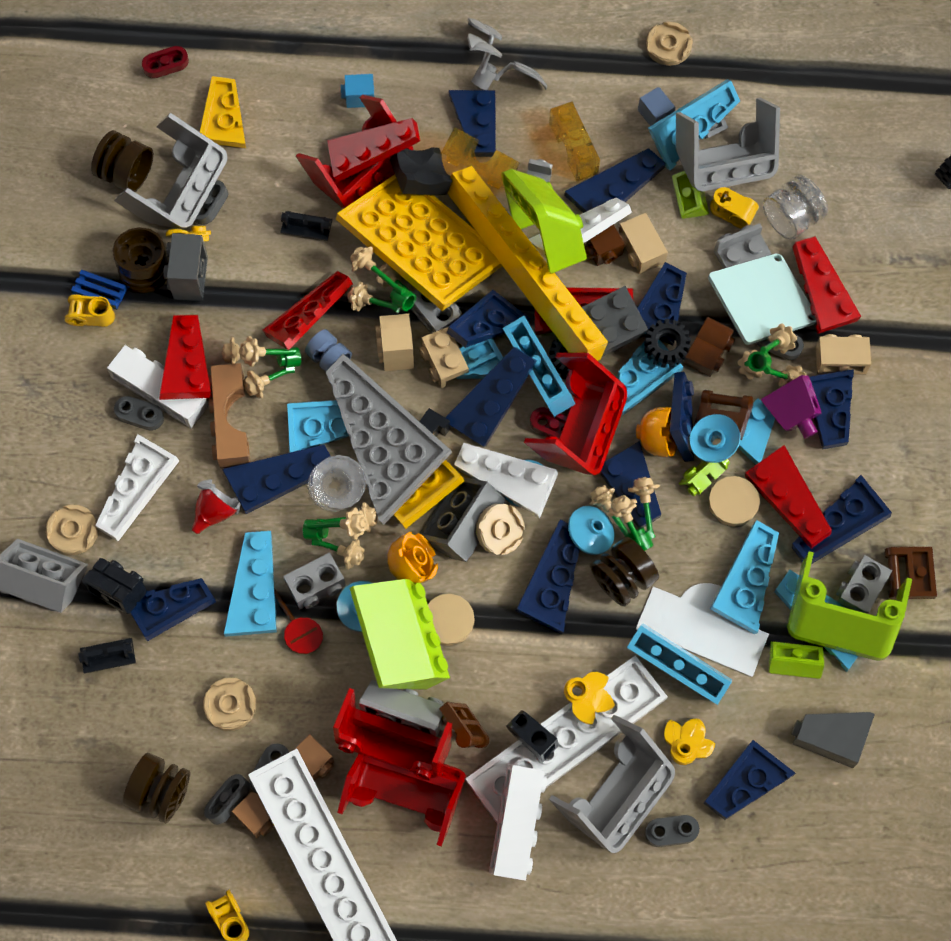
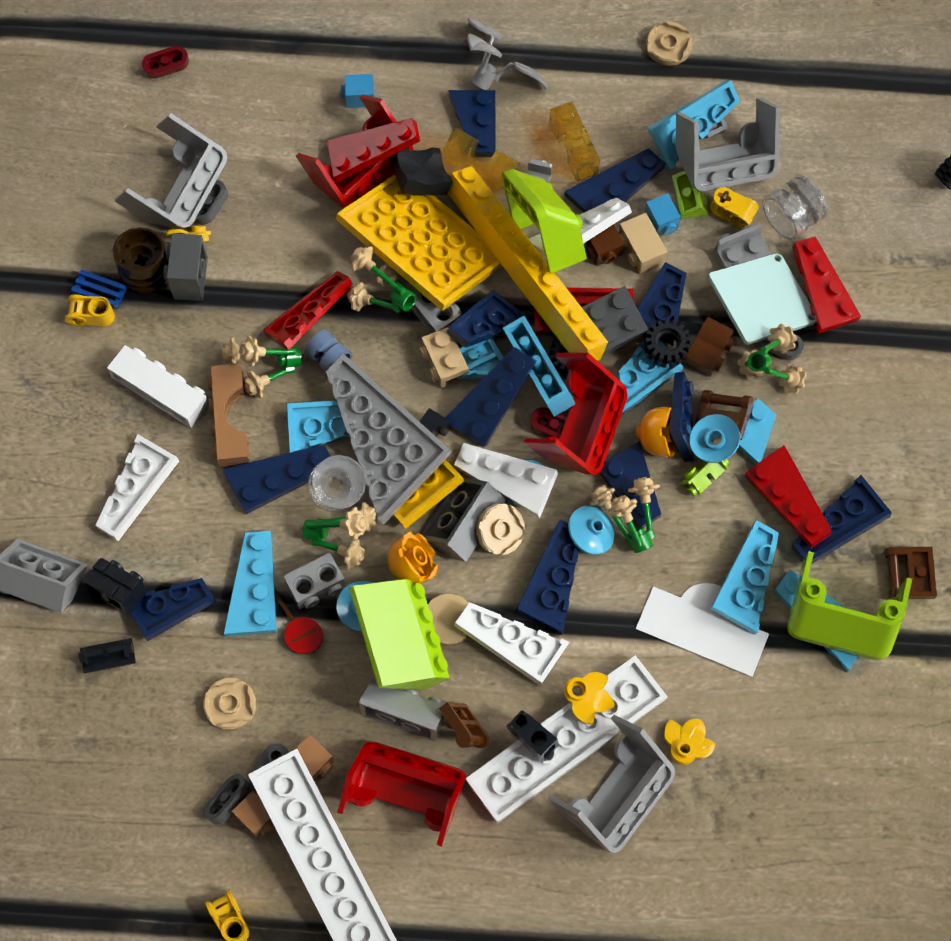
tan tile [46,505,98,555] -> none
dark brown wheel [91,130,154,192] -> none
dark grey plate [114,396,164,431] -> none
dark brown wheel [122,753,191,824] -> none
red wing [159,315,211,400] -> none
red hat [192,479,240,534] -> none
yellow wing [200,76,246,148] -> none
black hinge [280,211,333,241] -> none
red windscreen [333,688,452,781] -> none
tan brick [375,314,414,371] -> none
white brick [489,764,547,881] -> none
dark brown wheel [590,537,660,607] -> none
medium azure brick [627,624,732,705] -> none
sand blue panel [638,87,676,126] -> none
dark grey plate [645,815,700,847] -> none
dark blue wing [704,740,796,820] -> none
tan tile [708,476,760,527] -> none
magenta torso [761,375,821,439] -> none
lime slope [769,641,824,679] -> none
dark grey slope [791,712,875,768] -> none
dark blue wing [809,369,854,450] -> none
tan brick [815,334,871,374] -> none
light grey brick [836,555,892,614] -> none
none -> white wing [454,602,569,686]
none -> dark azure brick [644,193,681,236]

